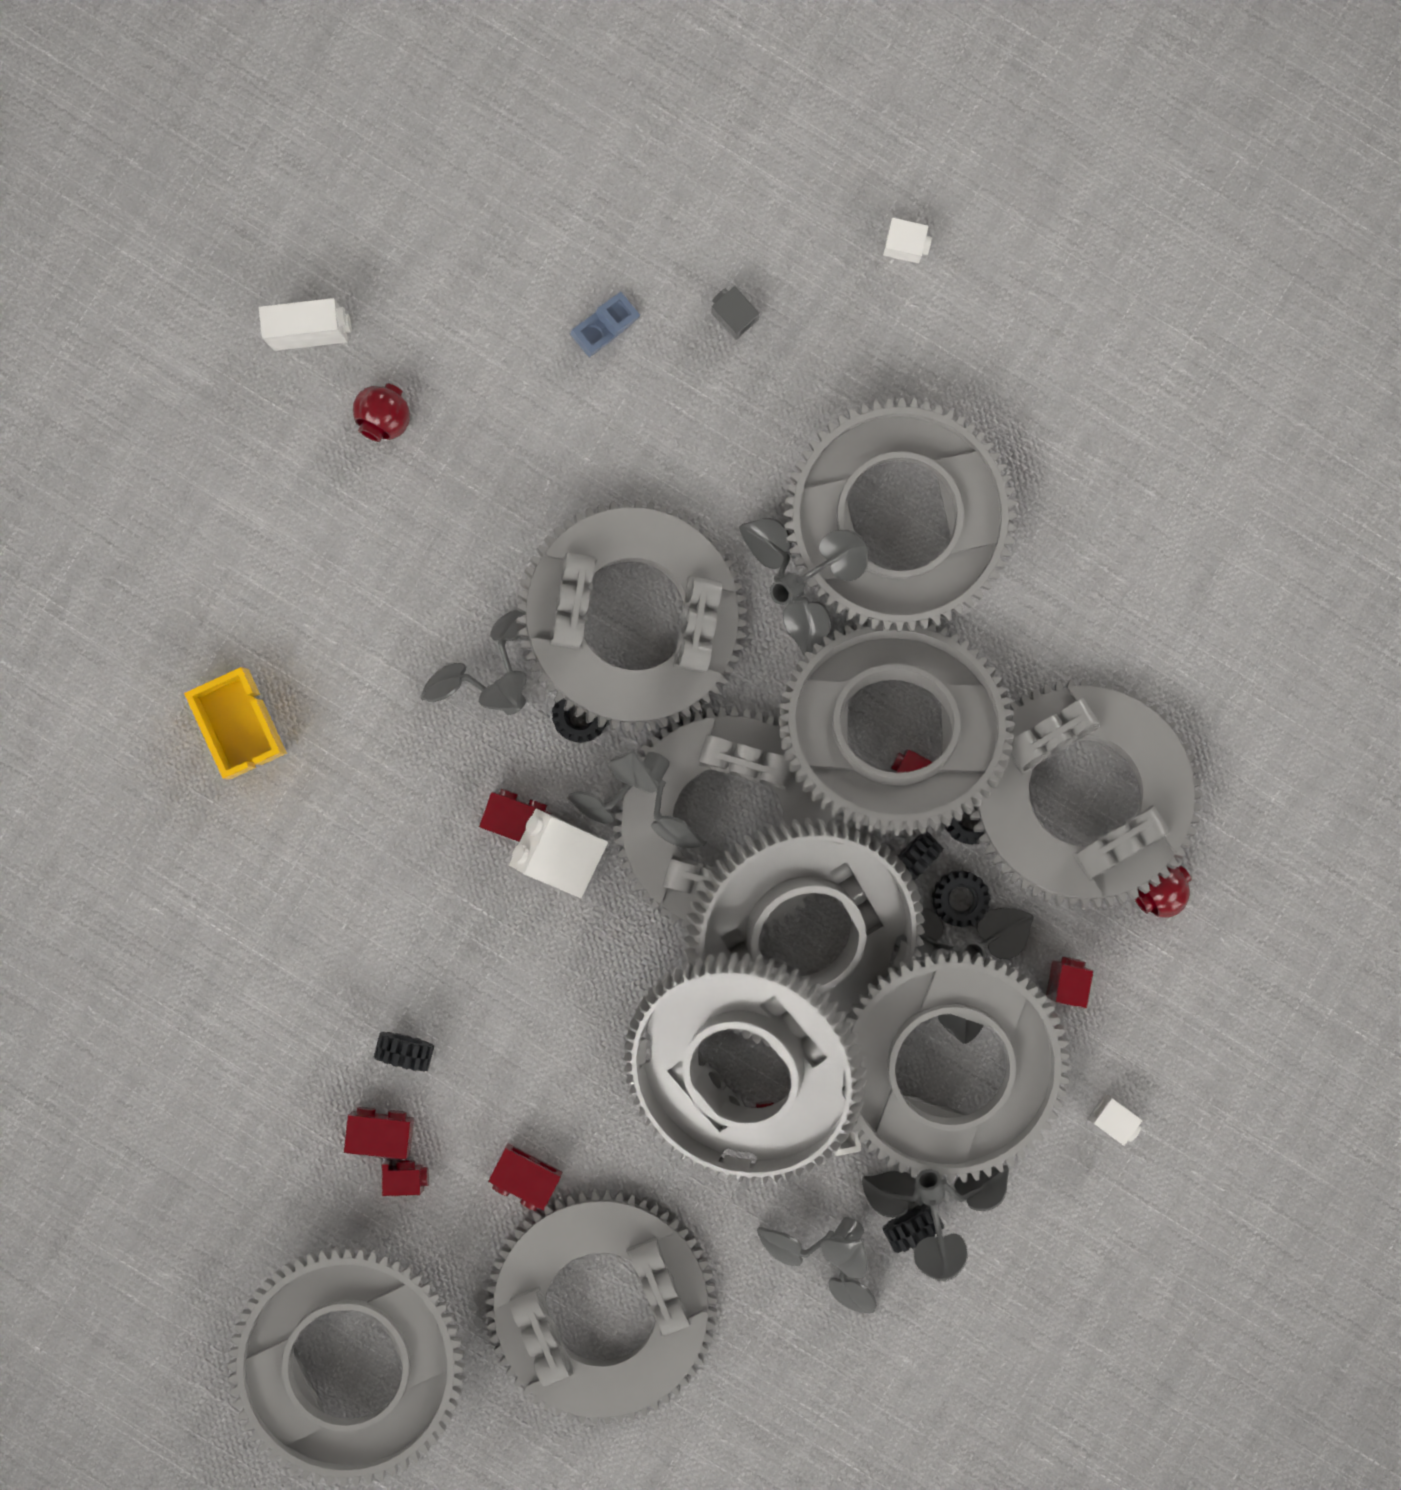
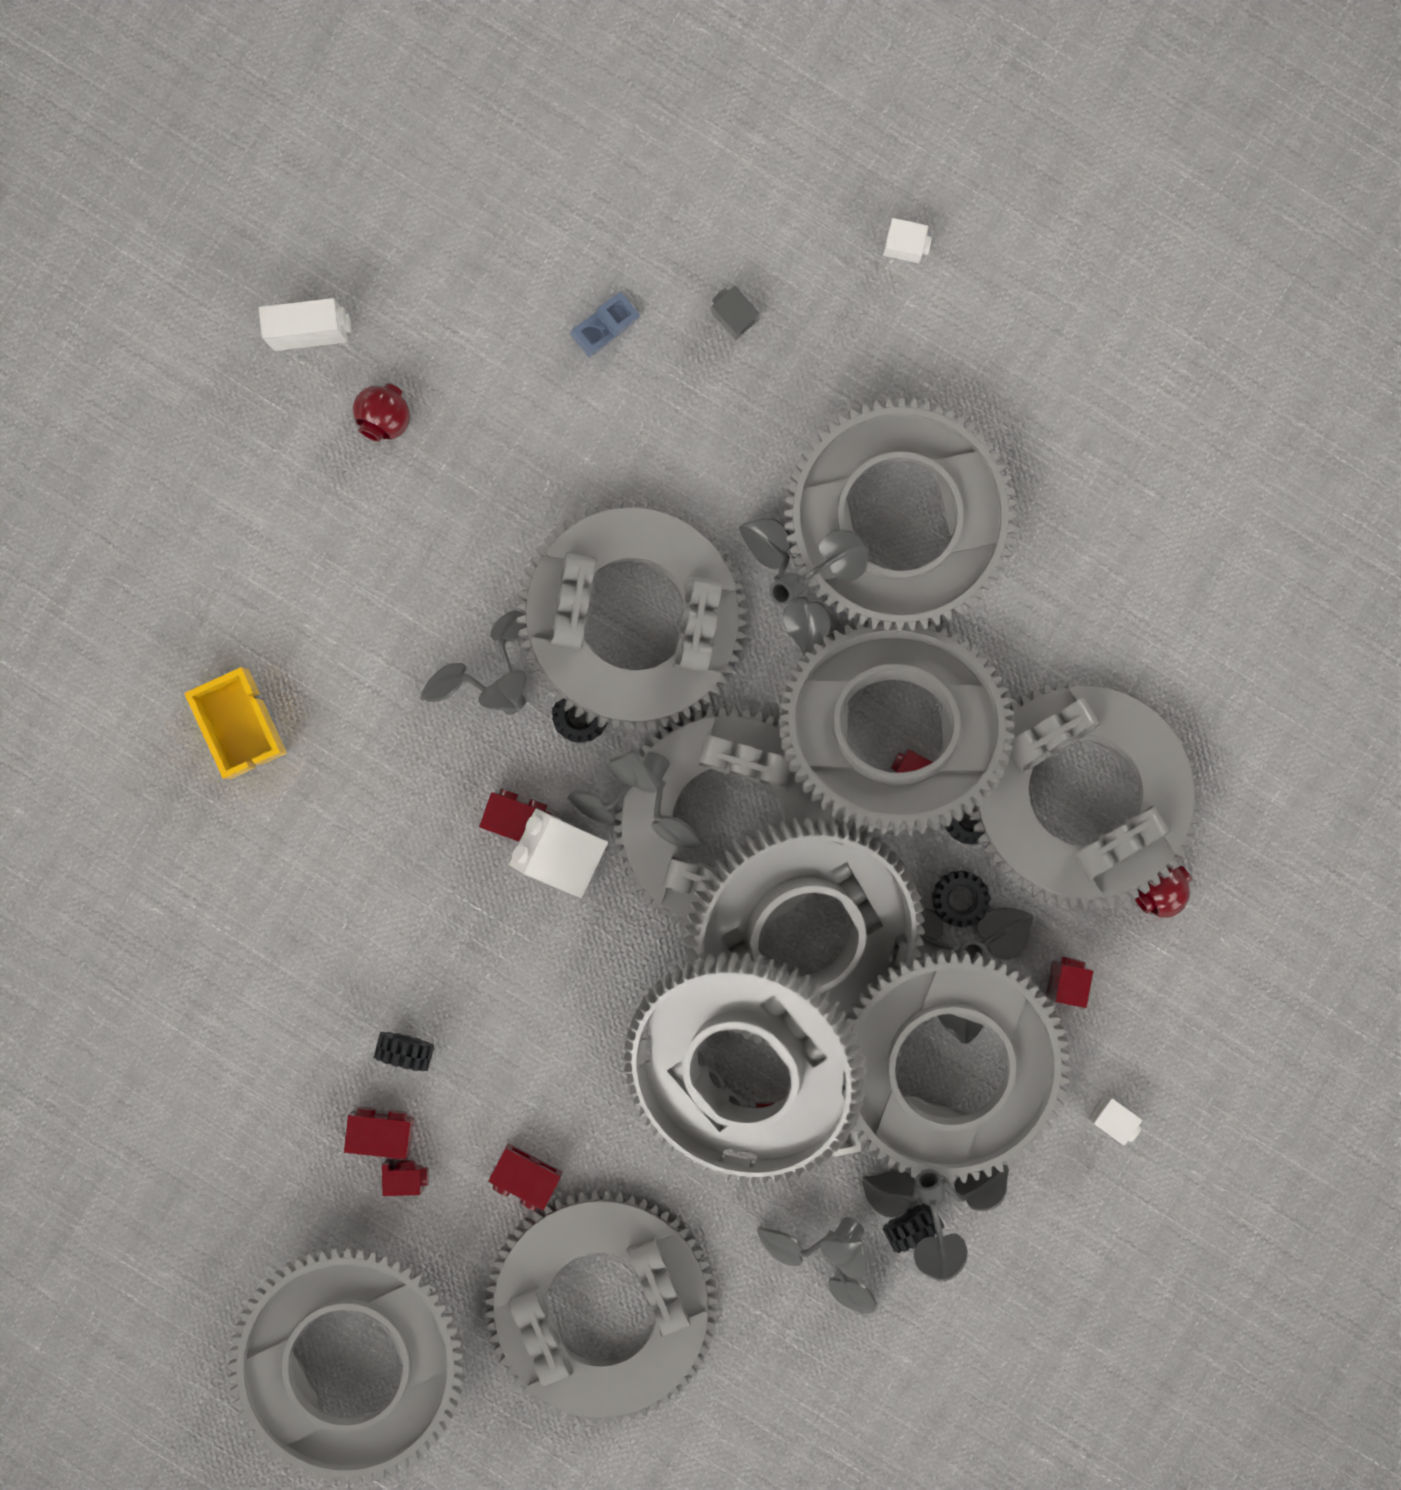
black tyre [897,830,944,880] -> none

